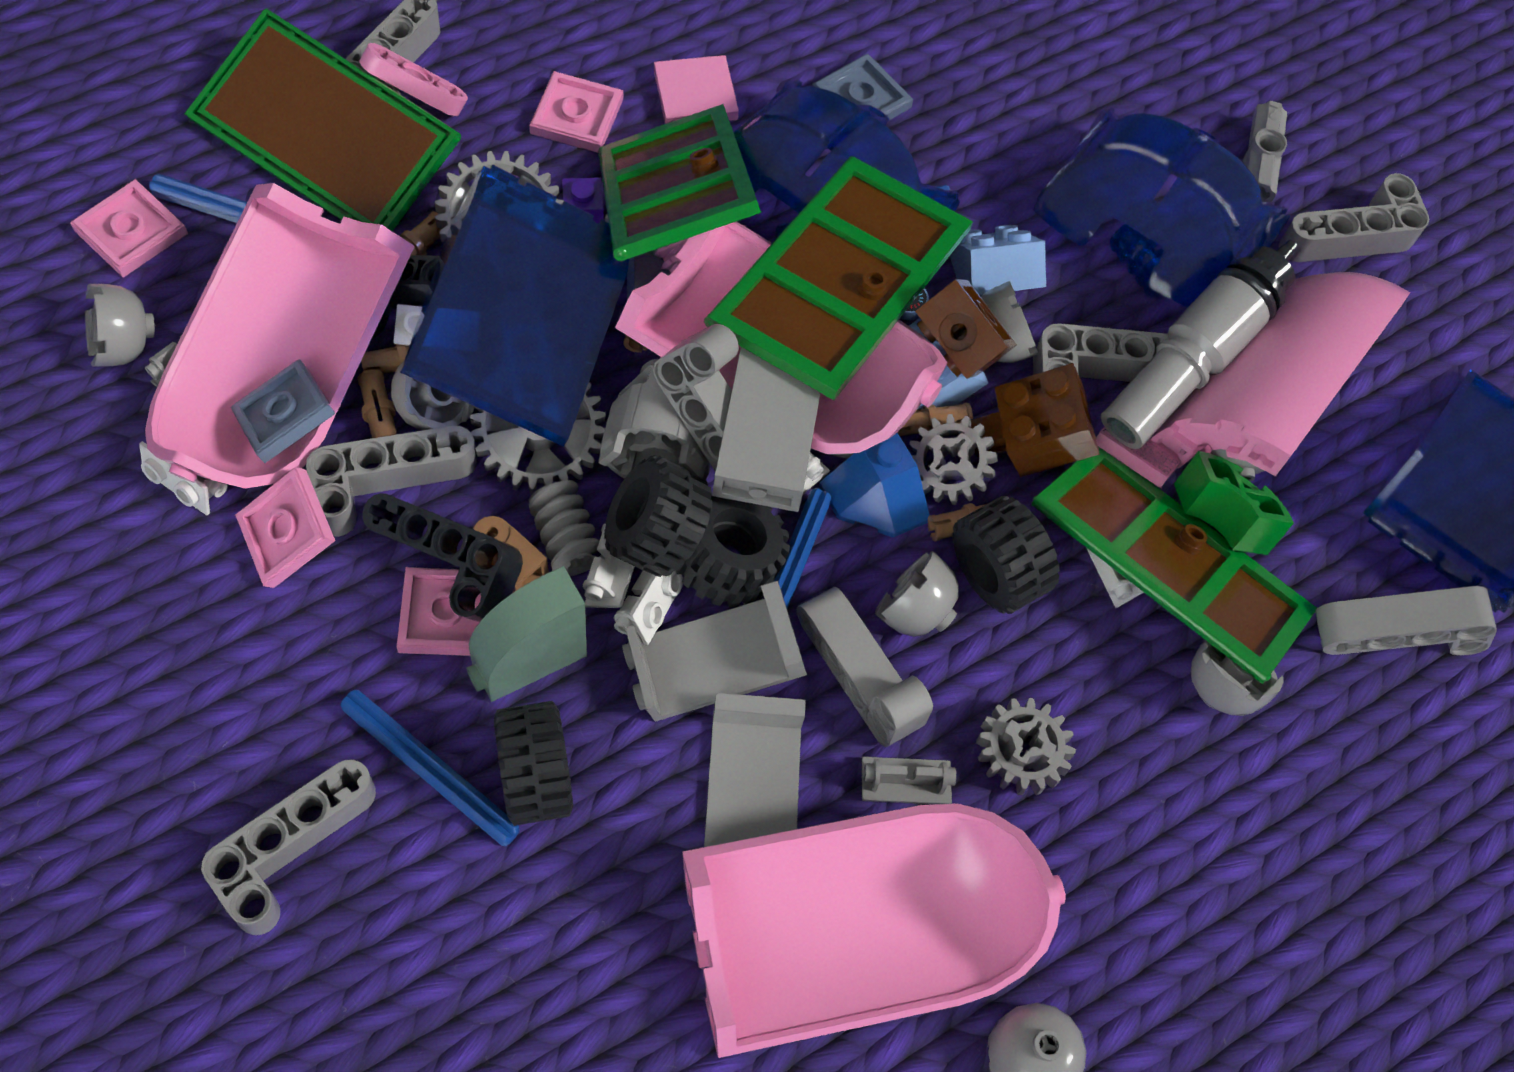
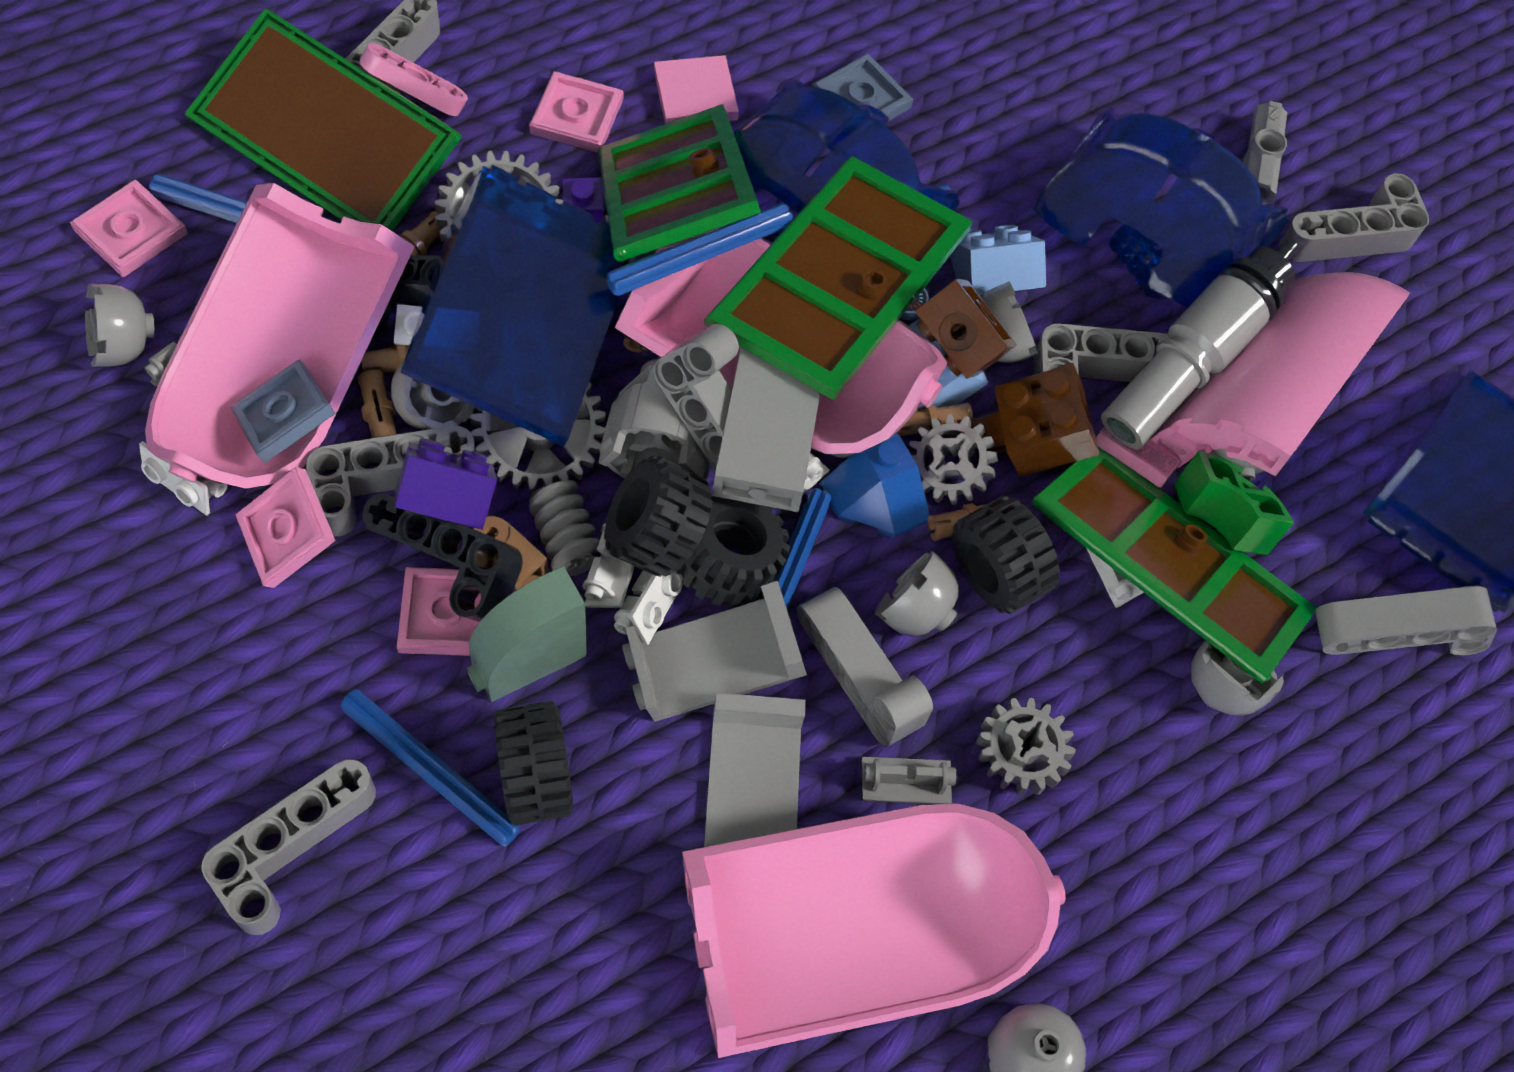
none -> dark purple piece [395,439,497,530]
none -> blue axle [606,203,793,296]

